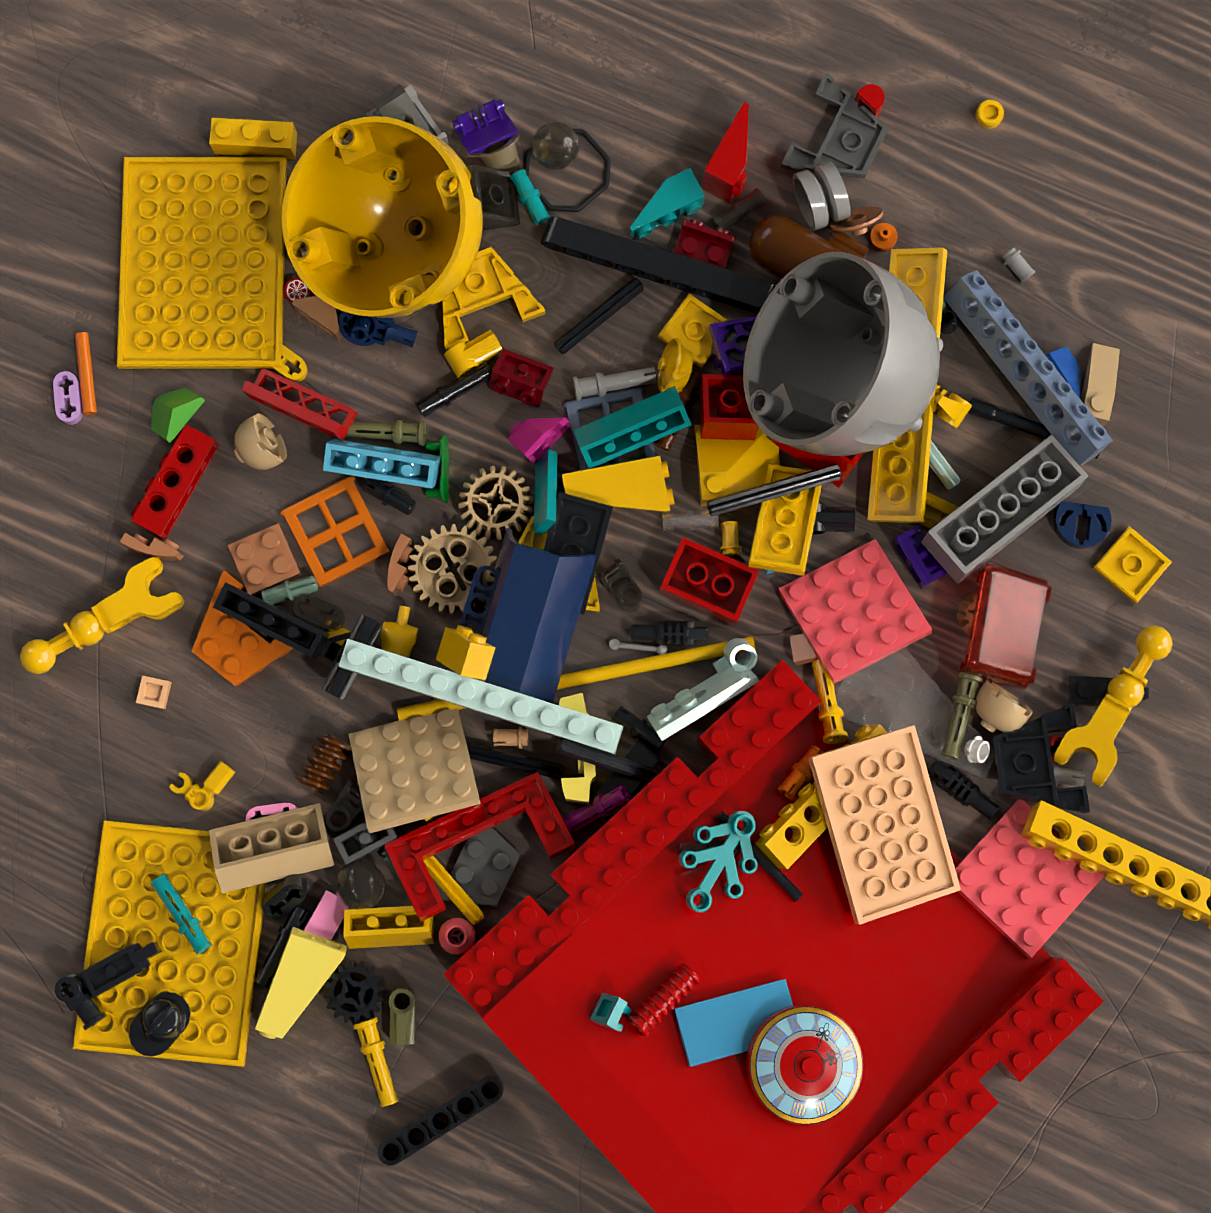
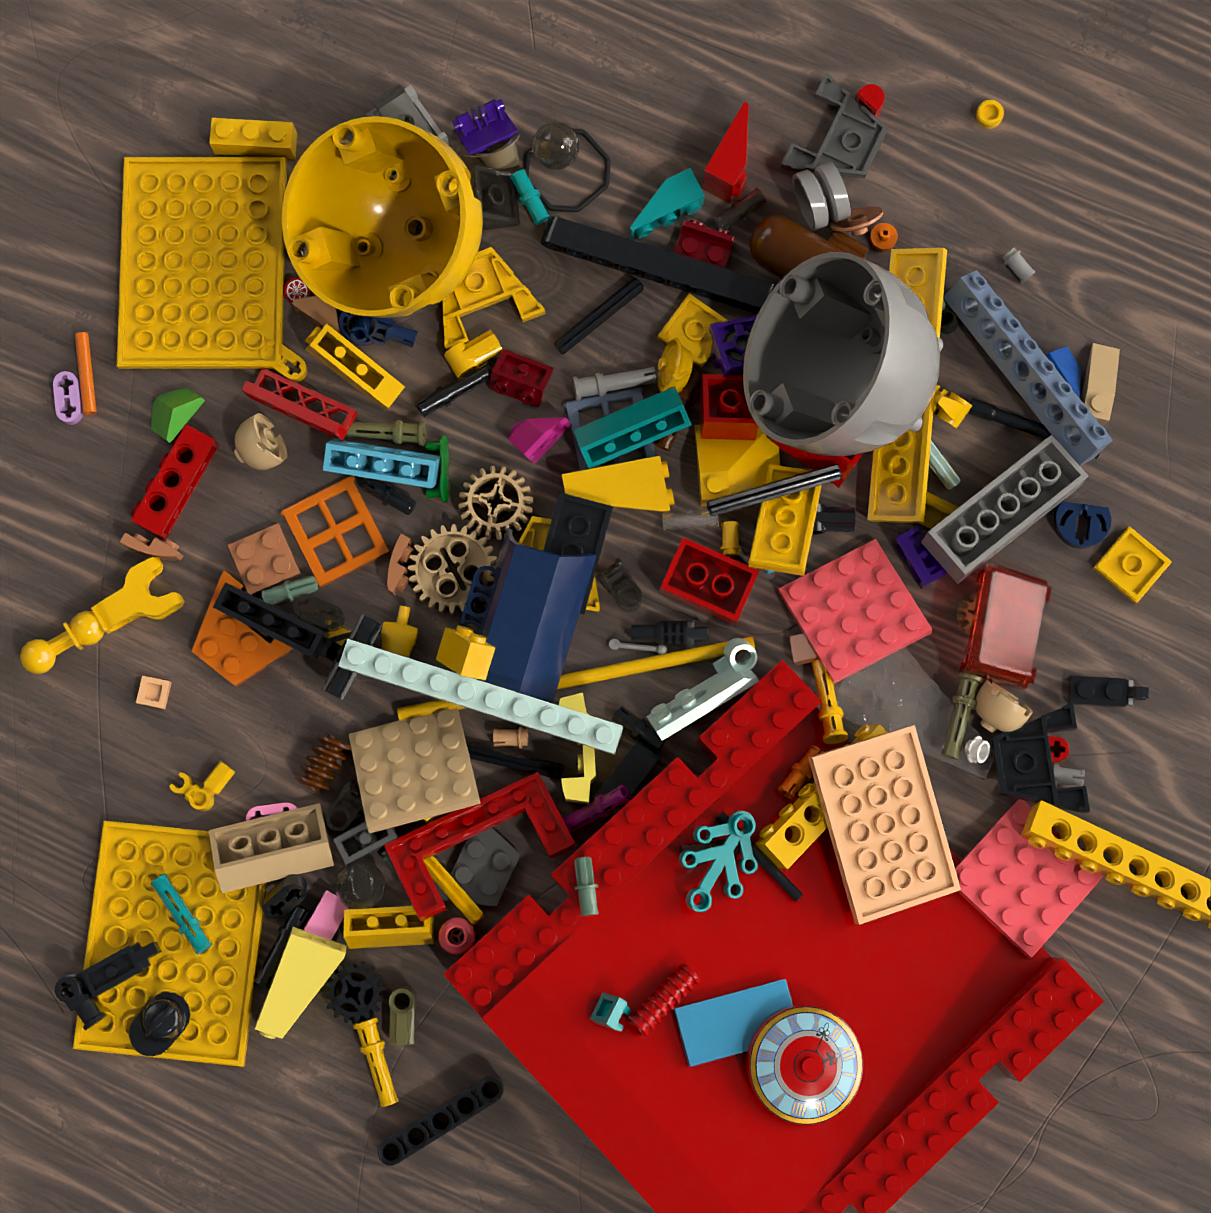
teal tile [534,449,557,535] -> none
black axle [556,738,657,783] -> none
black hinge [928,761,1000,820] -> none
yellow piece [1054,626,1173,787] -> none
none -> yellow slope [305,324,405,410]
none -> sand green axle [575,857,599,916]

